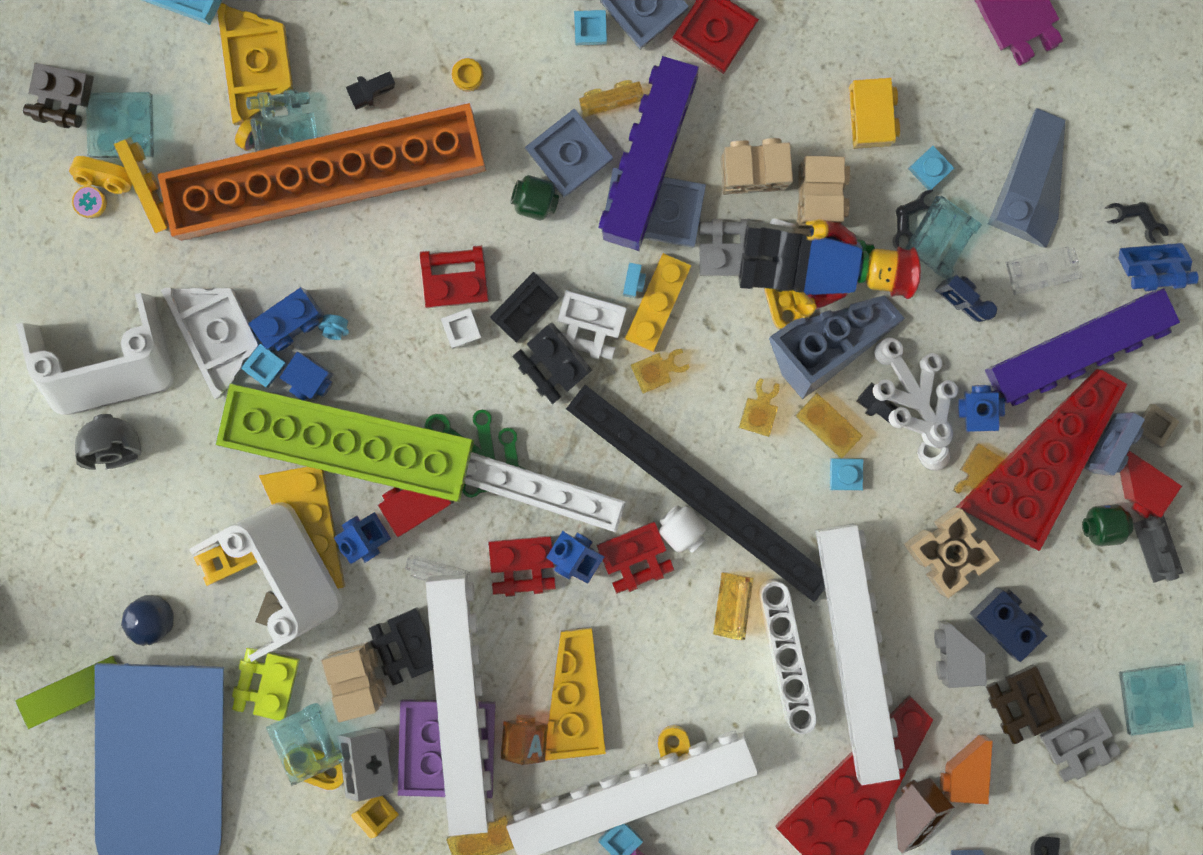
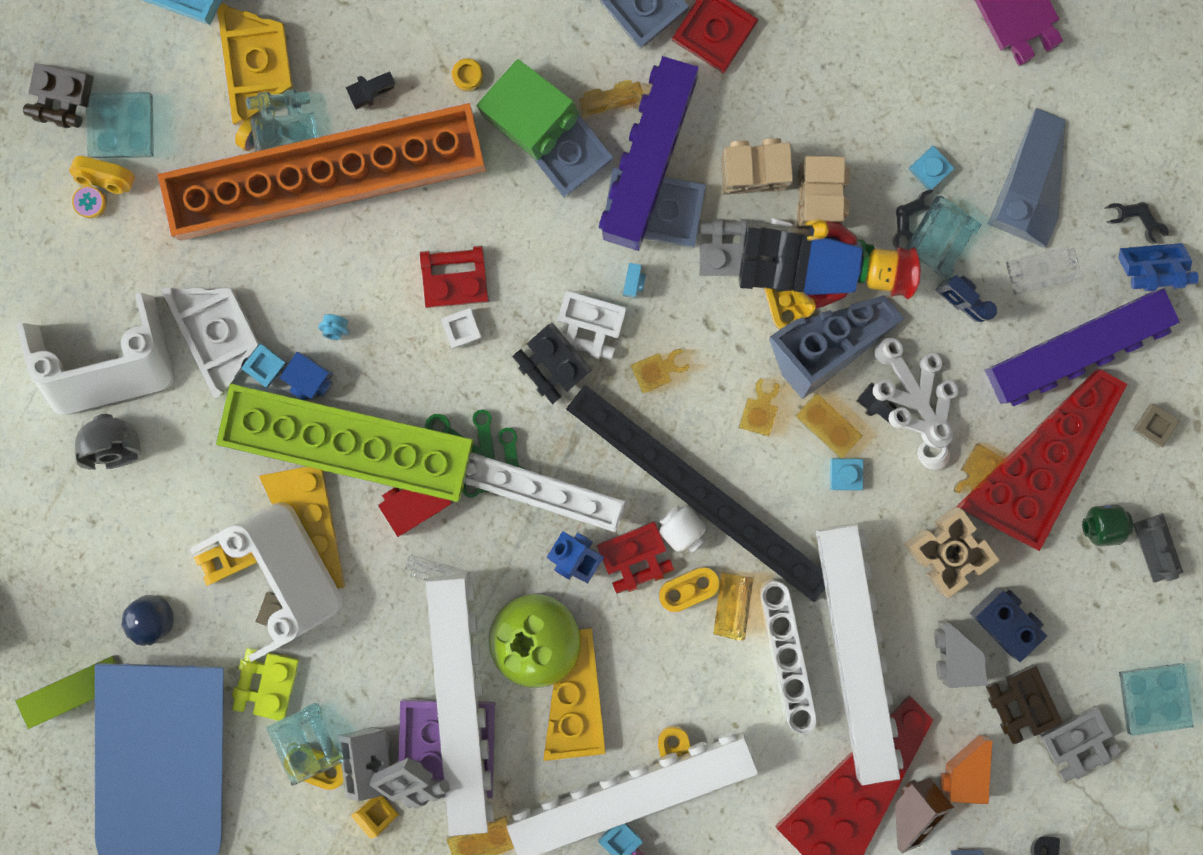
yellow plate [114,137,169,233] -> none
blue brick [248,287,324,352] -> none
tan brick [321,642,387,723] -> none
blue brick [334,512,391,564] -> none
black plate [368,607,434,686] -> none
red plate [488,536,556,597] -> none
black hinge [490,271,559,343] -> none
clear orange brick [500,715,548,765] -> none
dark green head [510,175,559,221] -> none
medium azure plate [574,10,607,46] -> none
yellow plate [625,253,691,352] -> none
yellow brick [849,78,900,149] -> none
blue brick [958,385,1005,432] -> none
sand blue plate [1085,413,1145,476] -> none
red slope [1120,451,1182,519] -> none
none -> light grey plate [369,758,450,808]
none -> bright green brick [476,59,579,161]
none -> lime piece [489,594,580,688]
none -> yellow plate [659,567,719,612]

